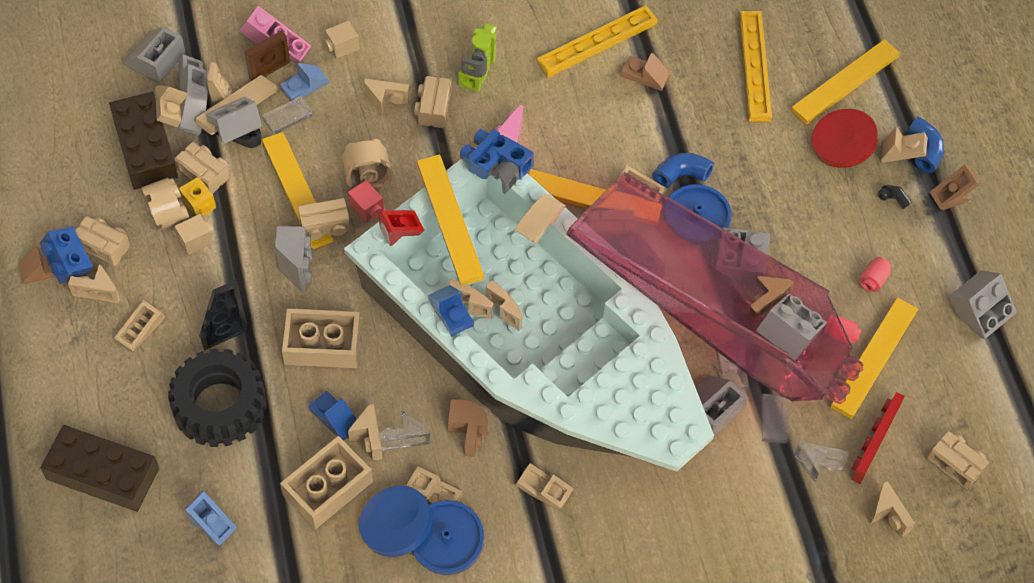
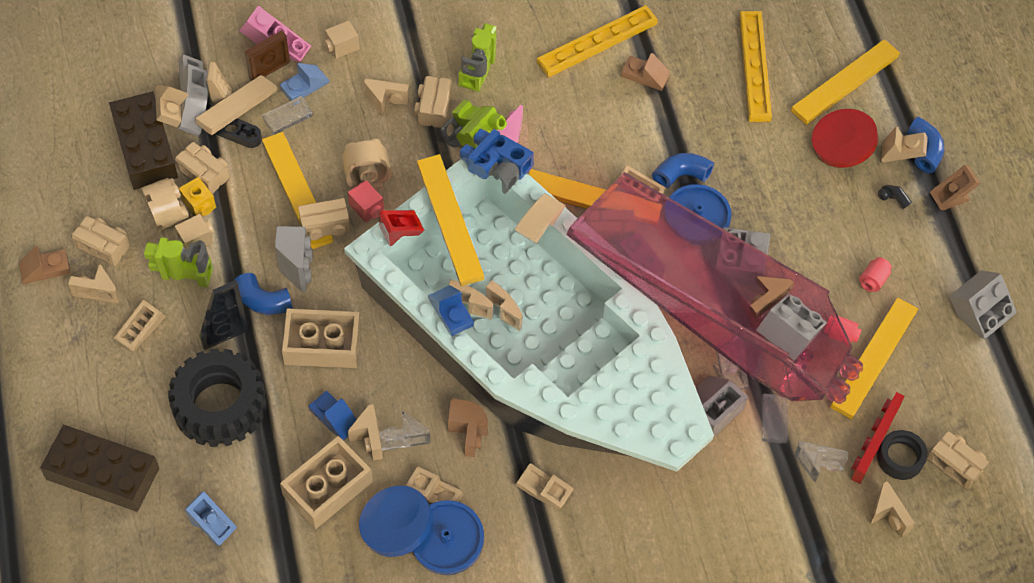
blue brick [40,226,93,284] -> none
light grey slope [123,27,185,83] -> none
light grey panel [206,97,262,143] -> none
none -> lime hips [144,237,214,288]
none -> blue cylinder [235,273,293,315]
none -> lime hips [439,100,507,148]
none -> black tyre [877,430,928,480]

